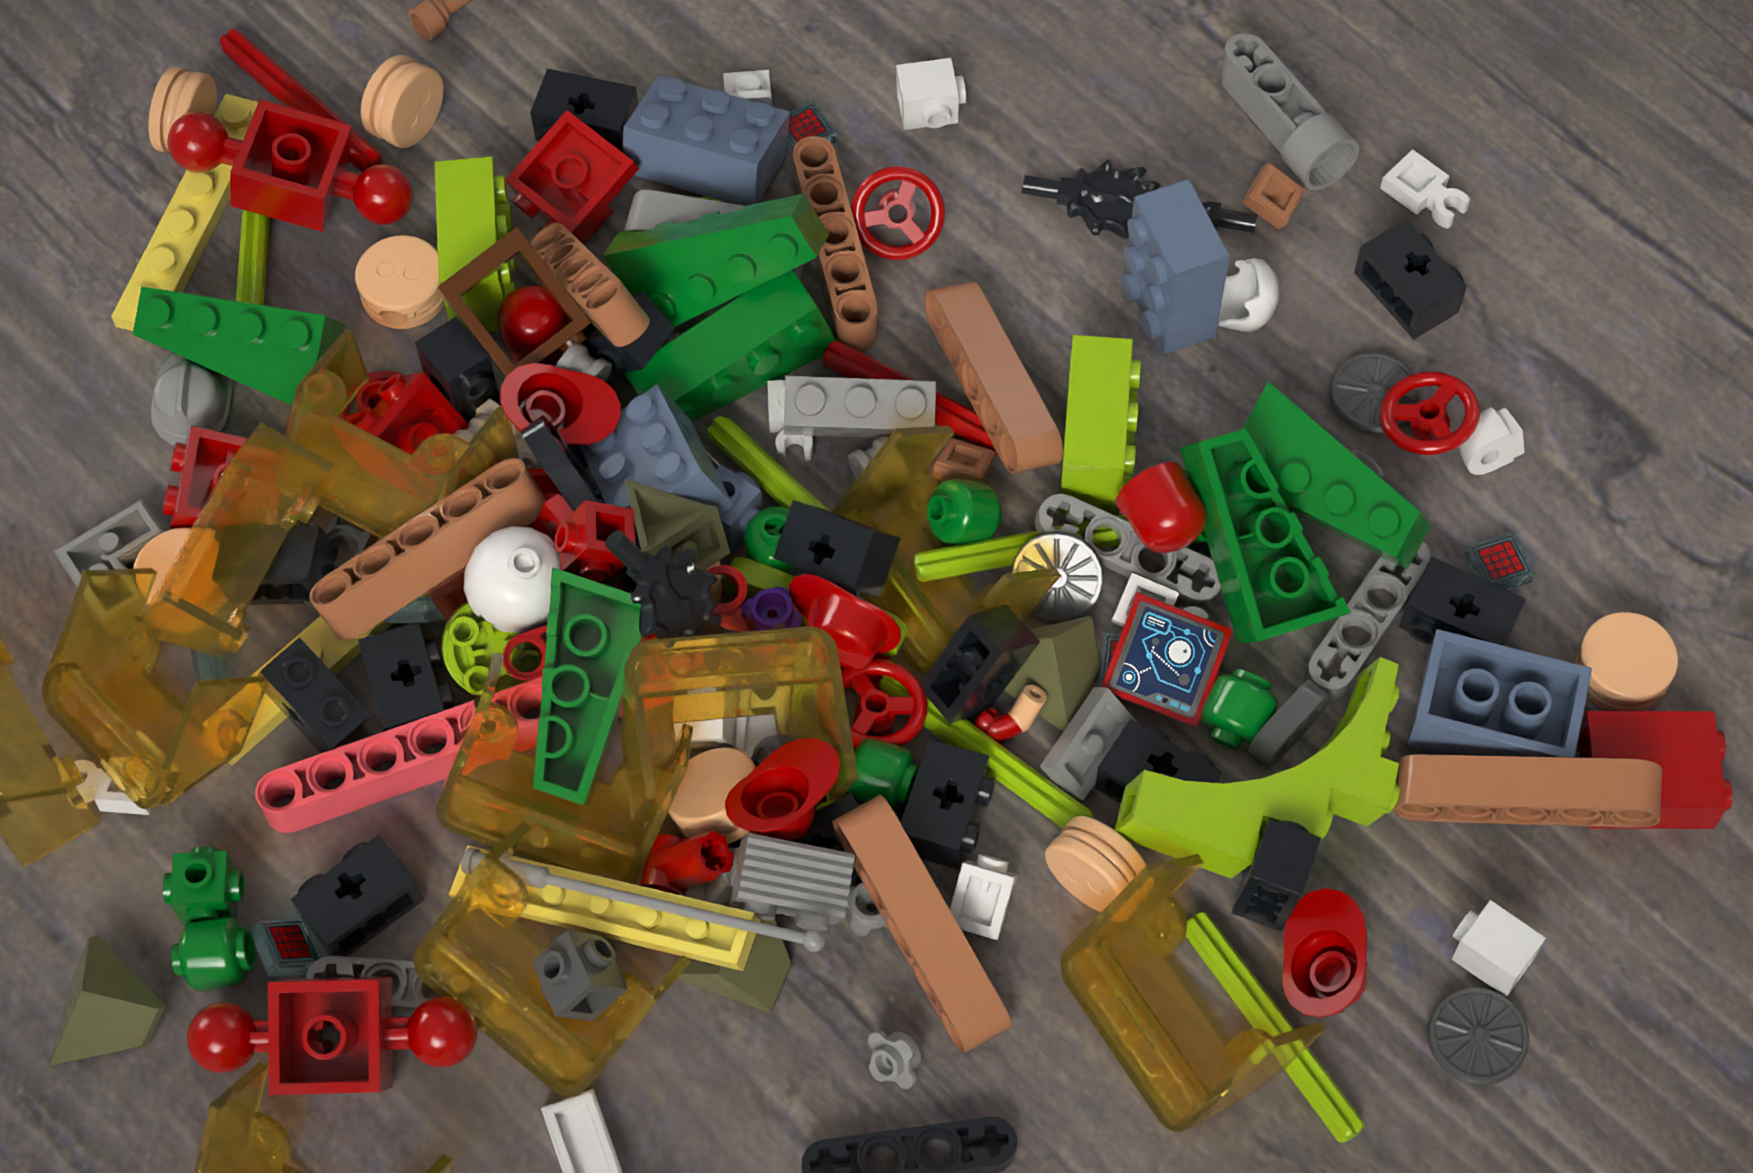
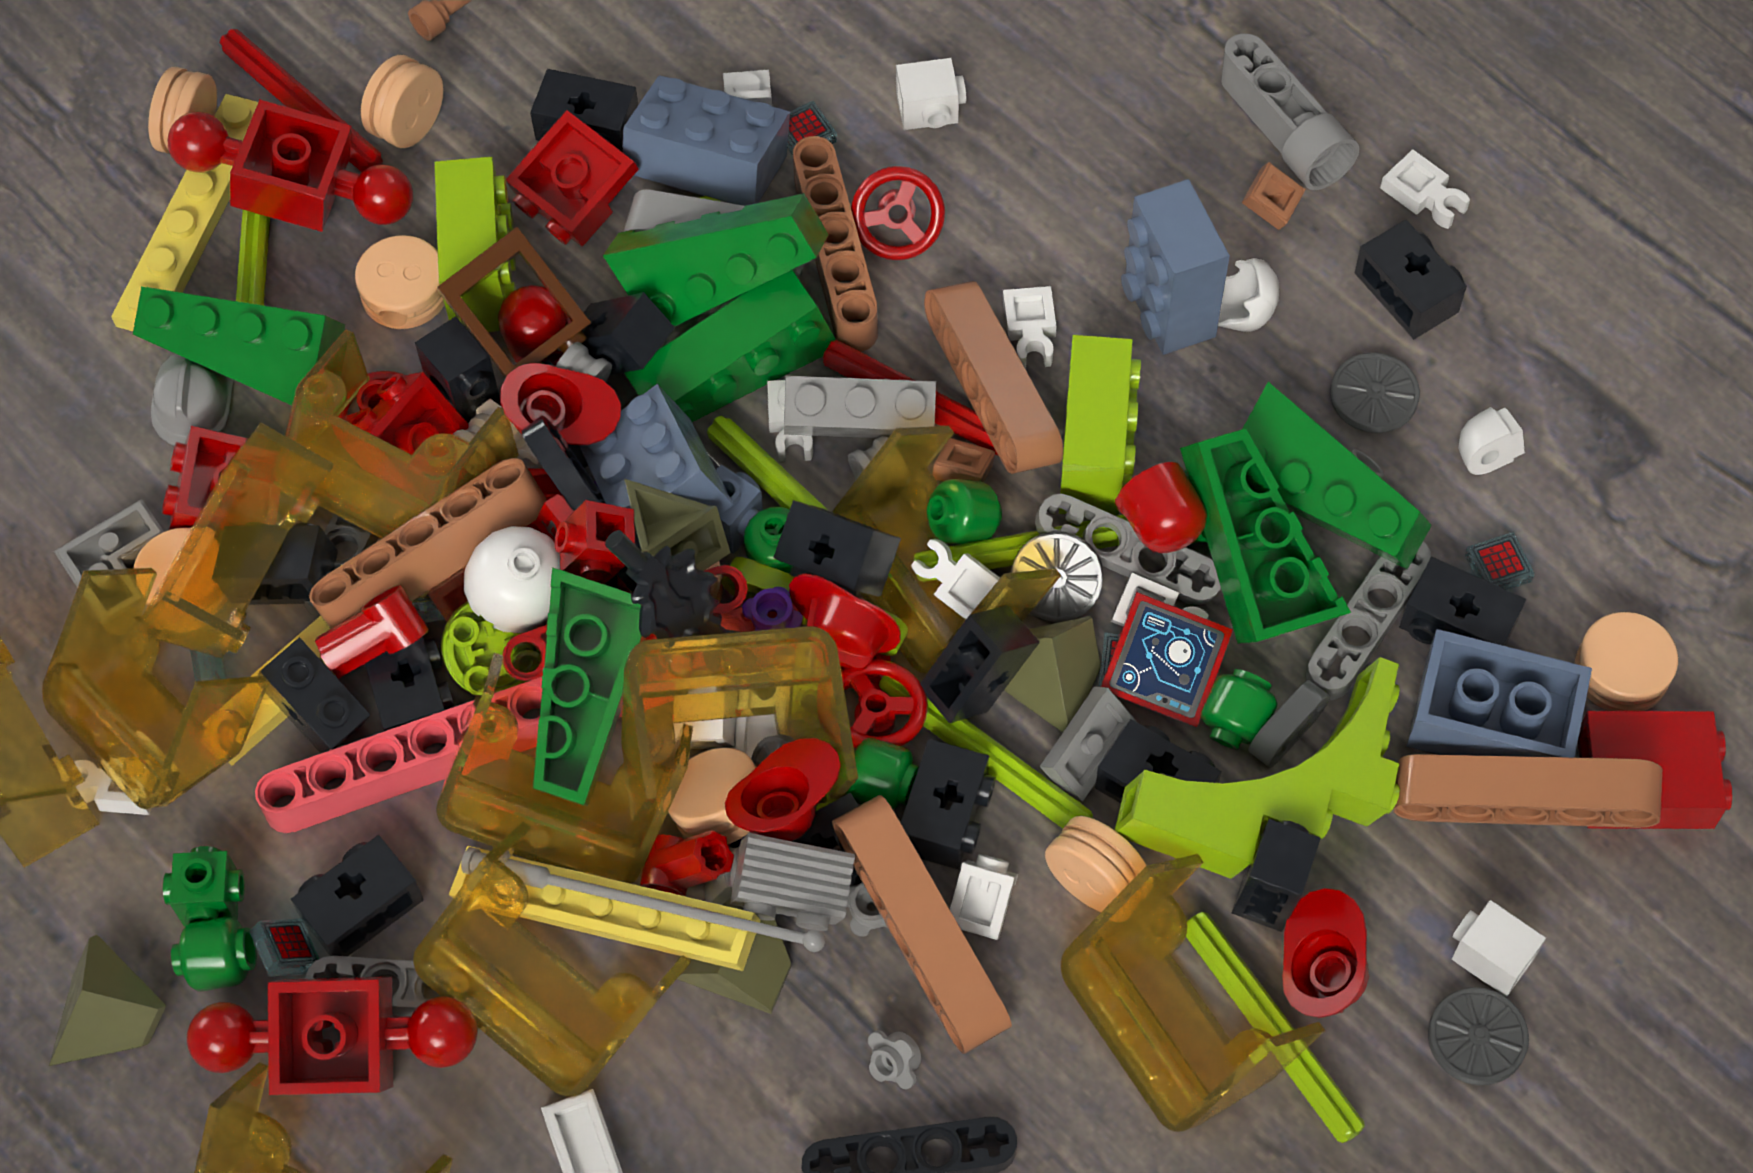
nougat beam [529,223,650,347] -> none
dark grey brick [532,930,628,1021] -> none
arm [974,685,1047,743] -> none
black piece [1022,160,1258,239] -> none
red piece [1380,371,1480,455] -> none
none -> red piece [315,585,429,678]
none -> white plate [911,539,1008,619]
none -> white plate [1002,286,1056,369]

